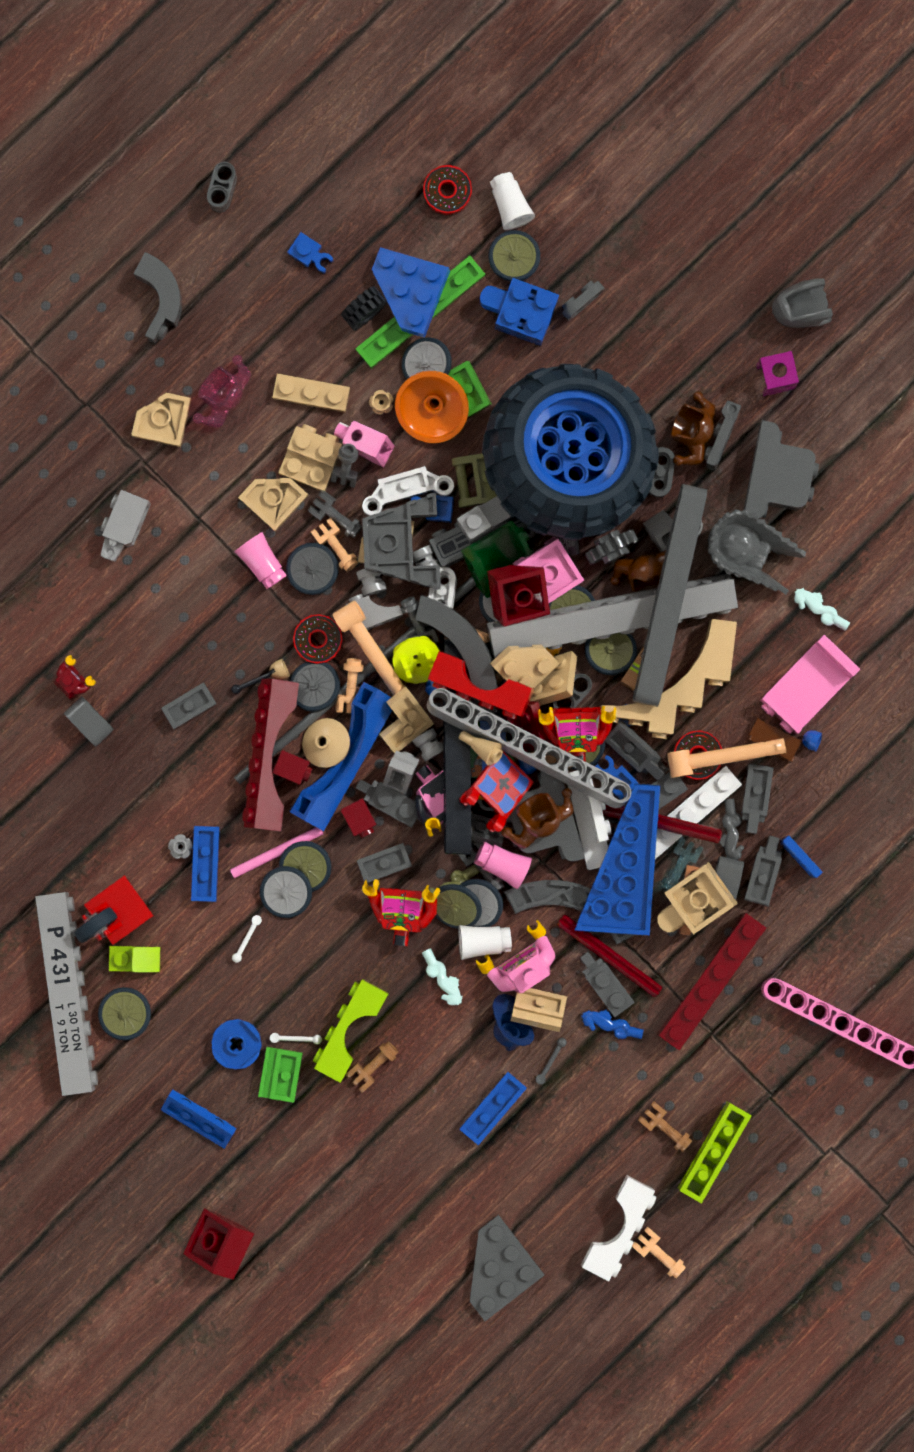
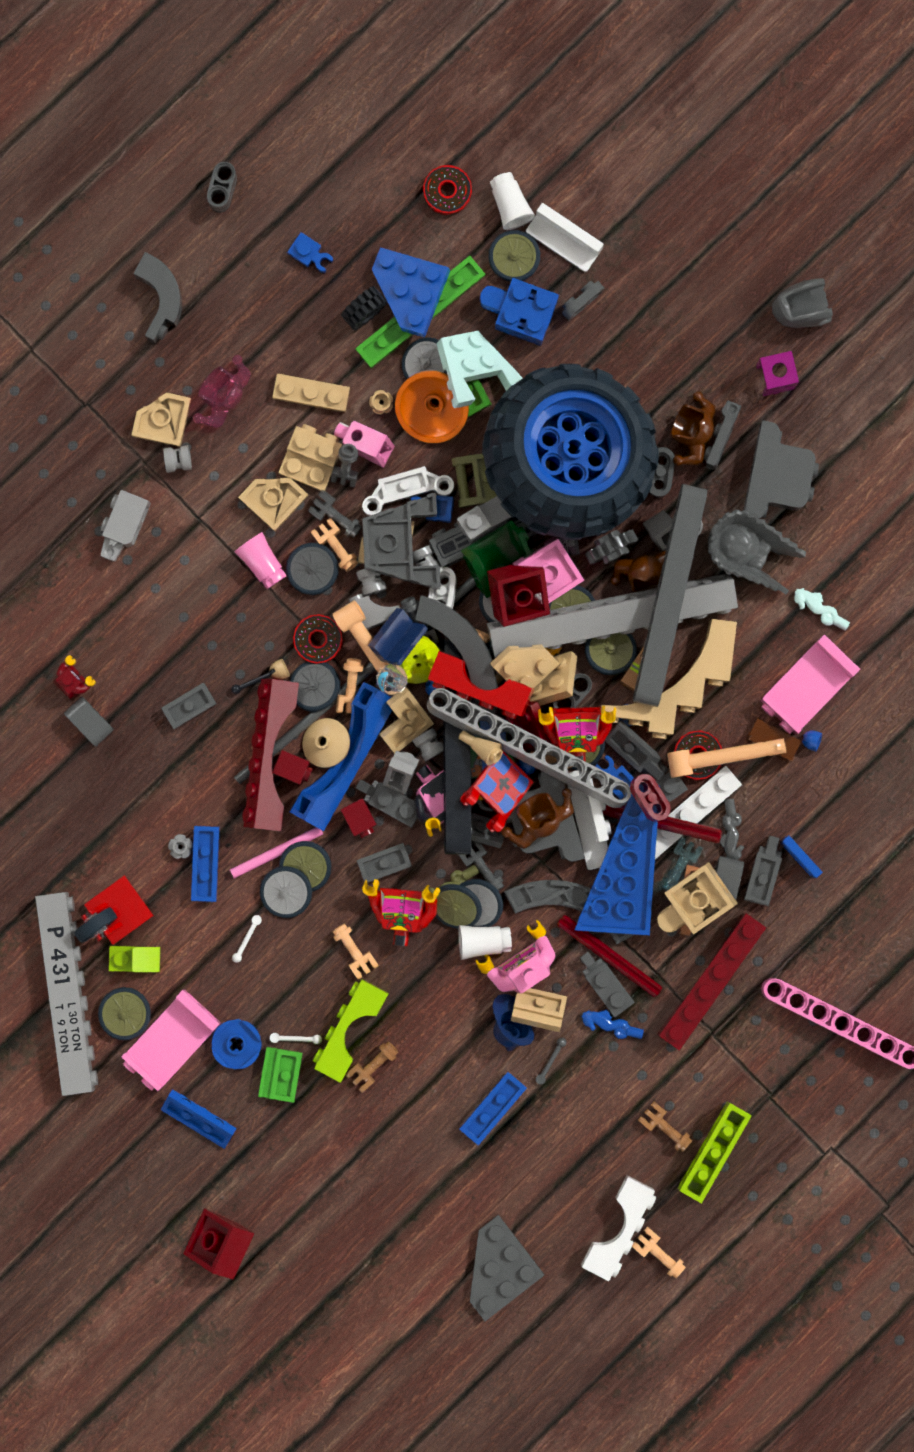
light aqua animal [422,948,463,1005] -> none
bright pink plant [474,842,532,889] -> none
dark grey hinge [741,764,774,835] -> none
none -> bright pink panel [122,989,221,1091]
none -> light grey wheel [163,445,192,473]
none -> light nougat hinge [332,923,379,980]
none -> dark blue panel [368,608,428,666]
none -> clear piece [376,664,408,695]
none -> light aqua wing [437,331,522,408]
none -> white panel [526,203,604,272]
none -> dark red plate [630,774,671,822]

